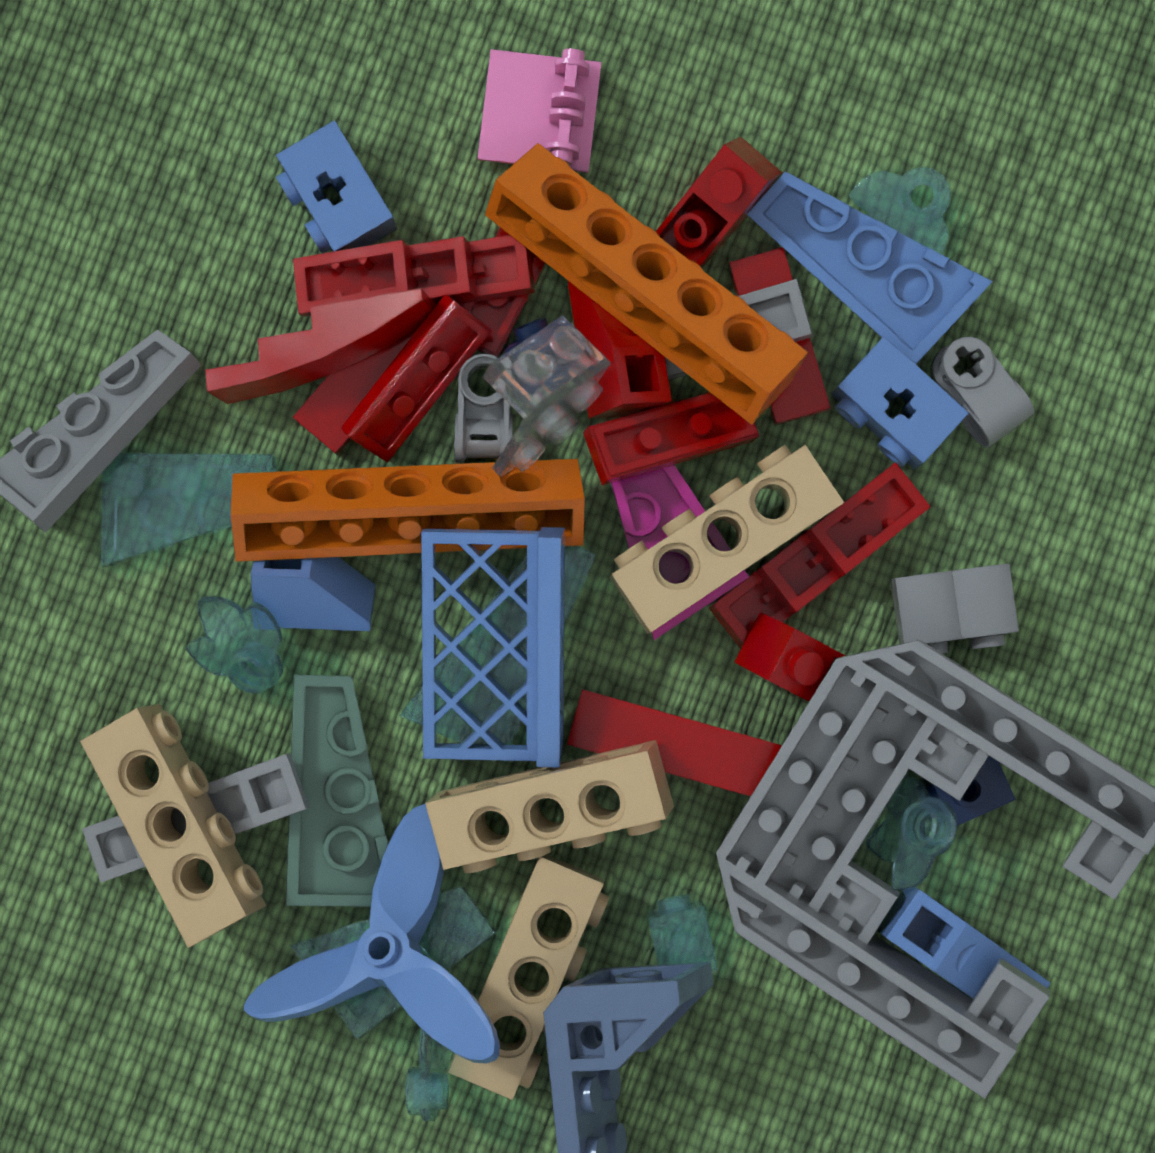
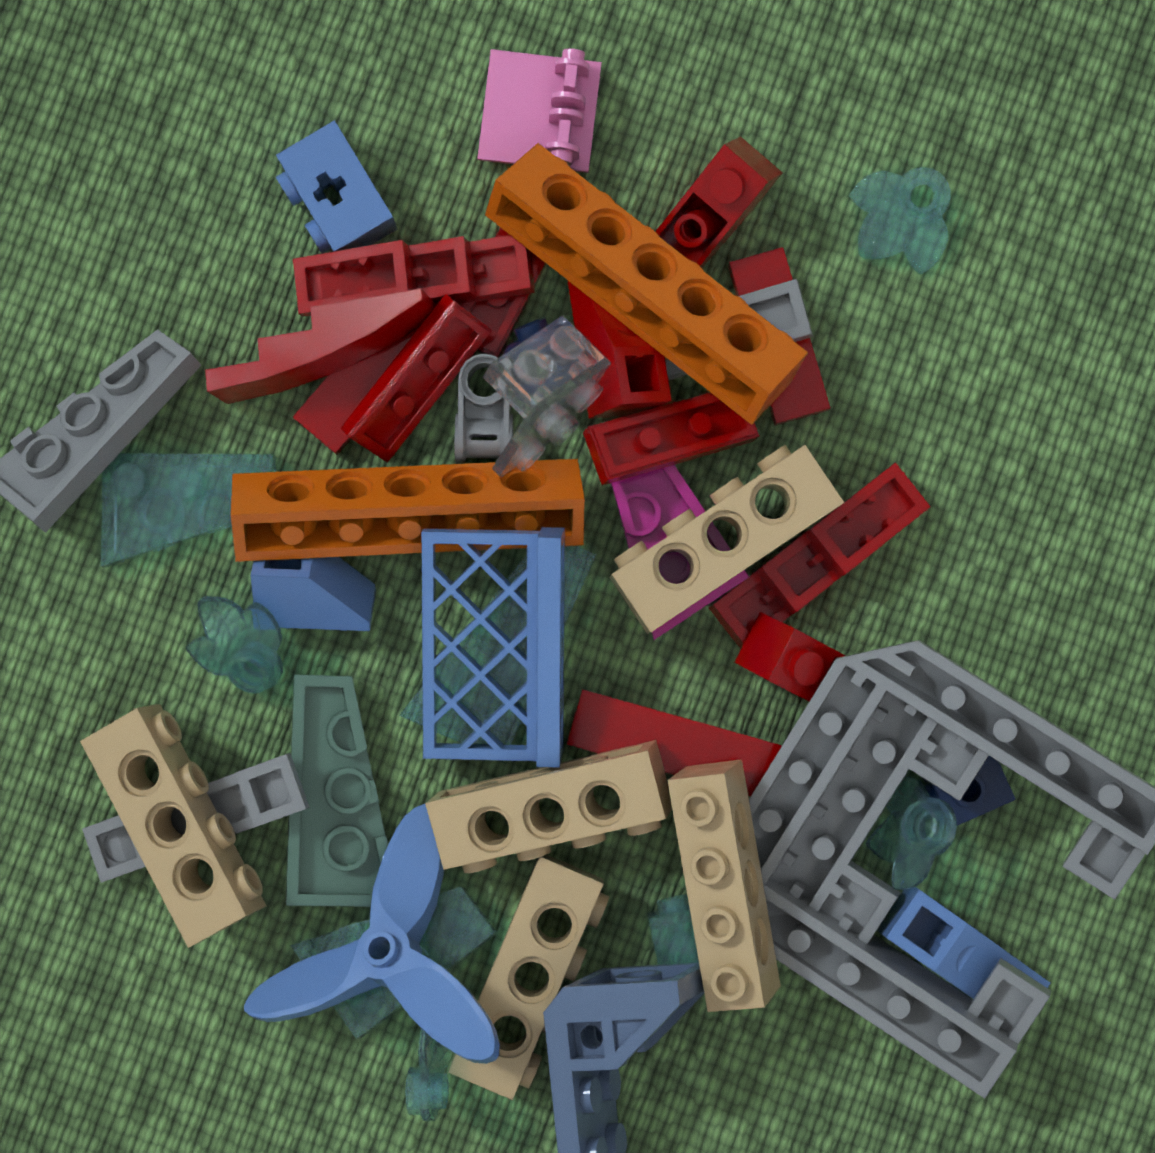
medium blue wing [747,171,993,364] -> none
medium blue brick [831,336,969,469] -> none
light grey brick [890,563,1019,653] -> none
light grey piece [931,337,1035,449] -> none
none -> tan brick [667,759,781,1012]

